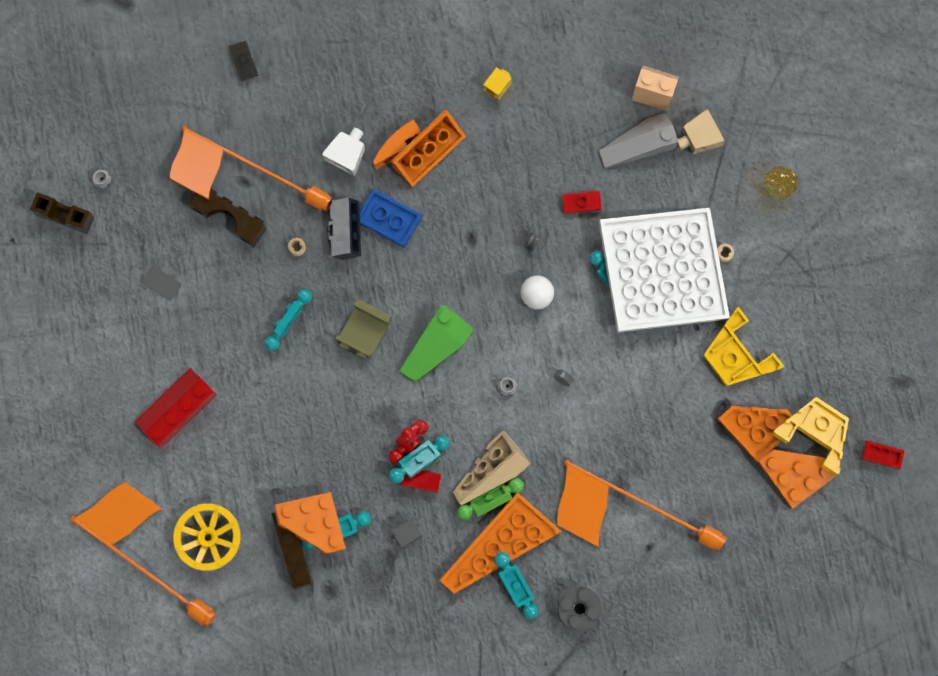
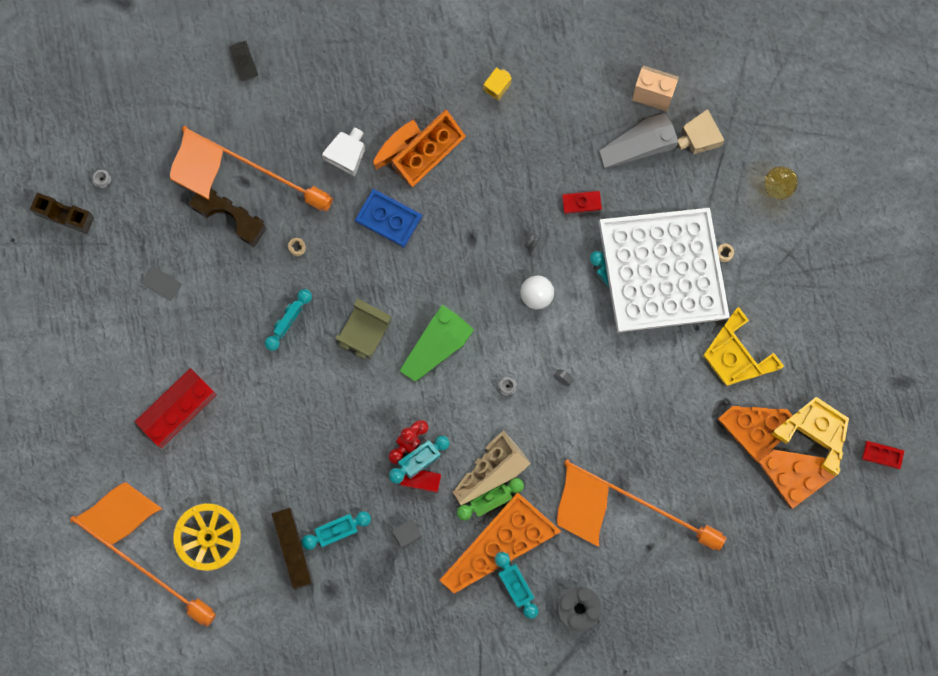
orange plate [274,492,346,555] -> none
piece [327,197,361,260] -> none

